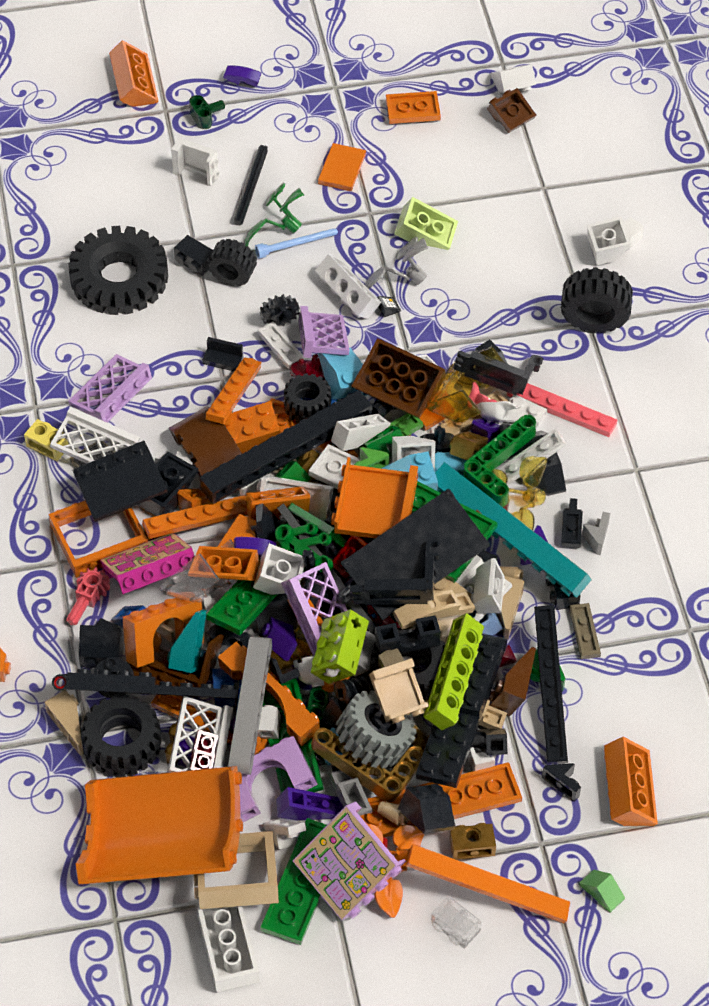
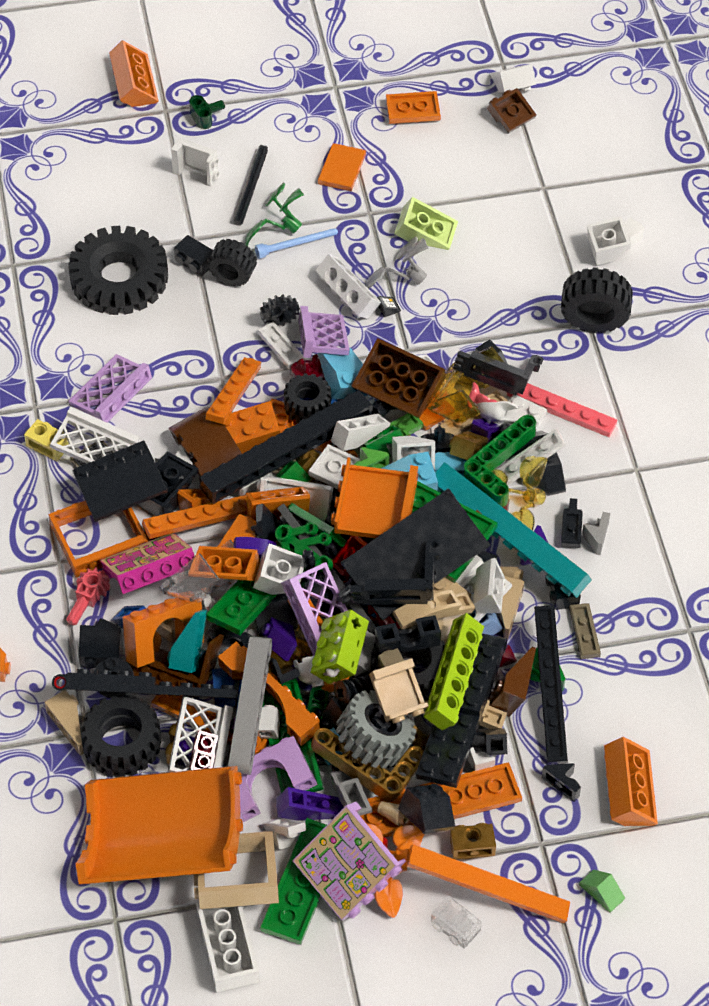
black panel [202,337,244,372] -> none
dark purple slope [223,65,262,87] -> none

